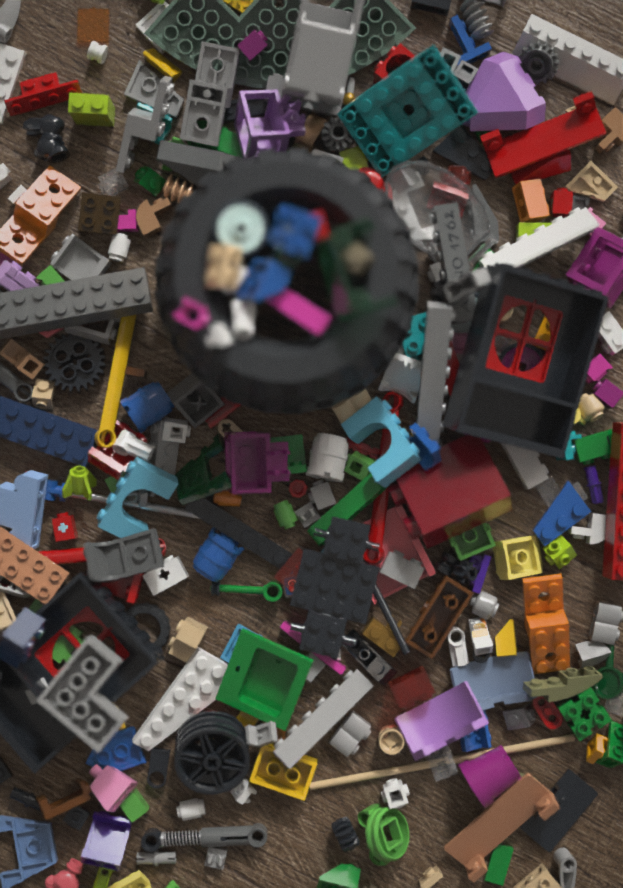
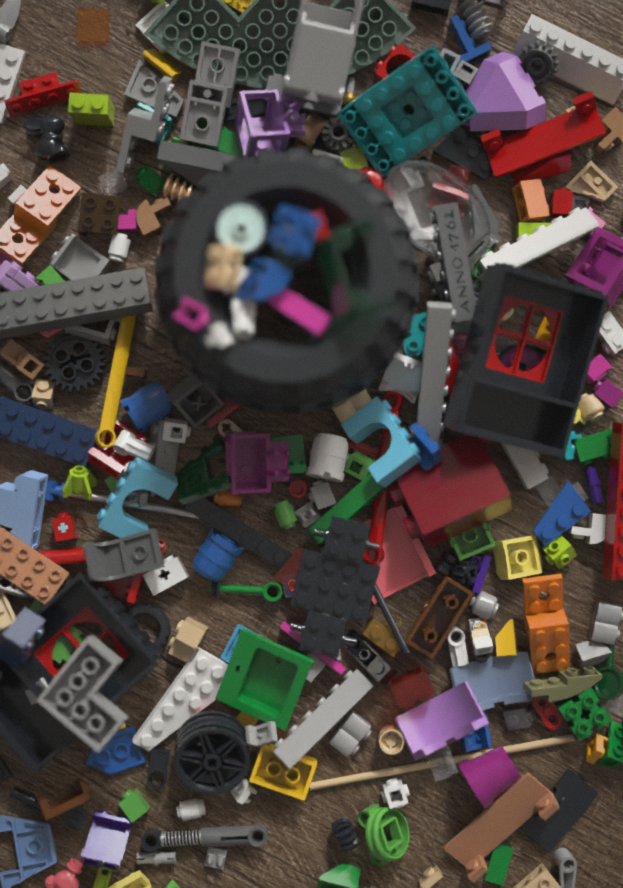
white wheel [87,41,109,64] -> none
bright pink torso [89,764,138,812] -> none
magenta brick [237,30,268,61] -> none
dark tan brick [340,241,376,275] -> none
light grey brick [379,549,425,589] -> none
light grey brick [443,268,492,302] -> none

